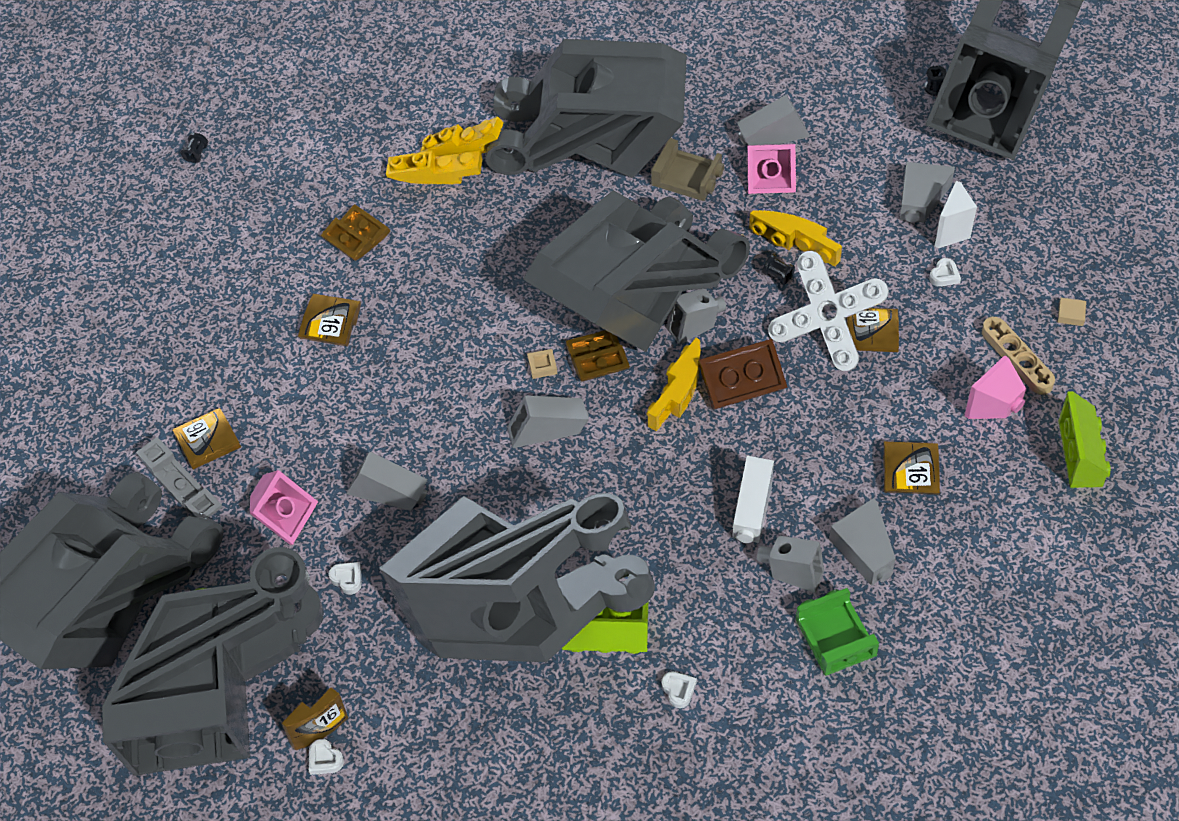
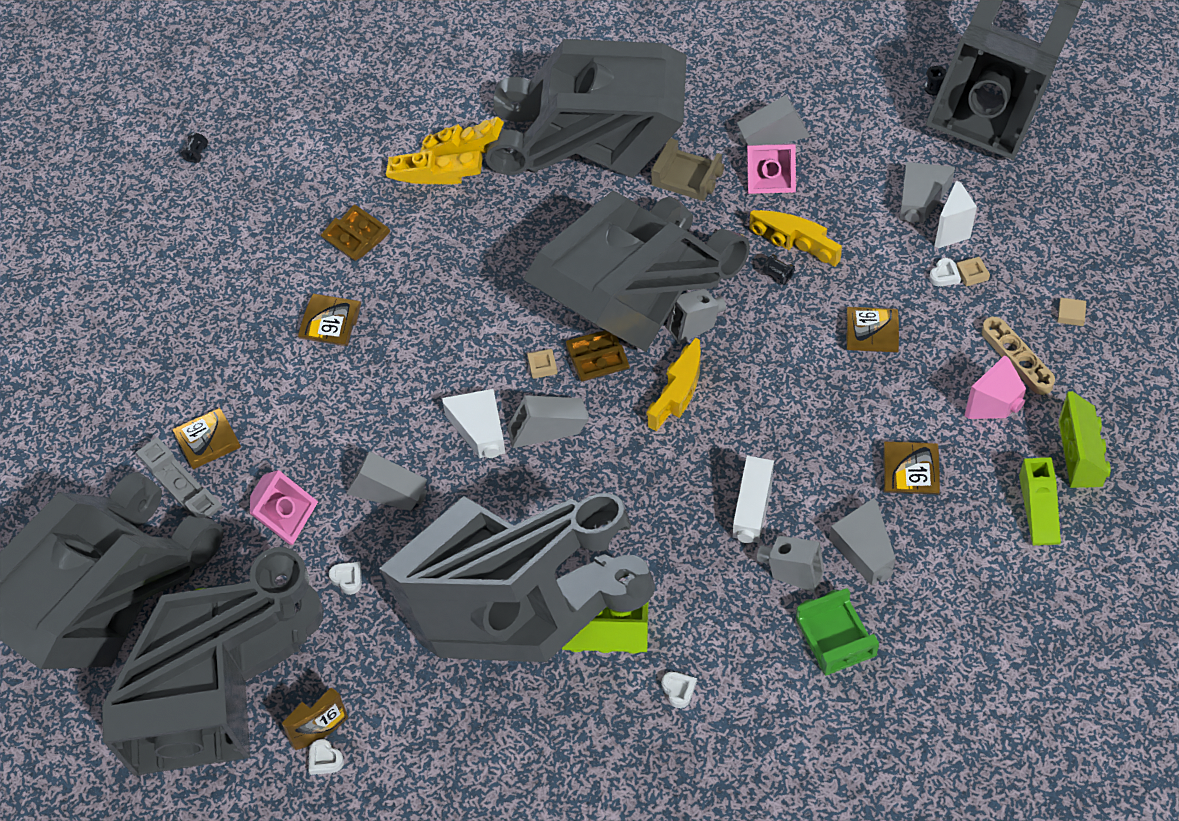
reddish brown plate [698,339,788,410] -> none
white piece [768,251,889,371] -> none
none -> white slope [442,389,505,458]
none -> tan tile [956,256,990,286]
none -> lime slope [1019,457,1061,546]

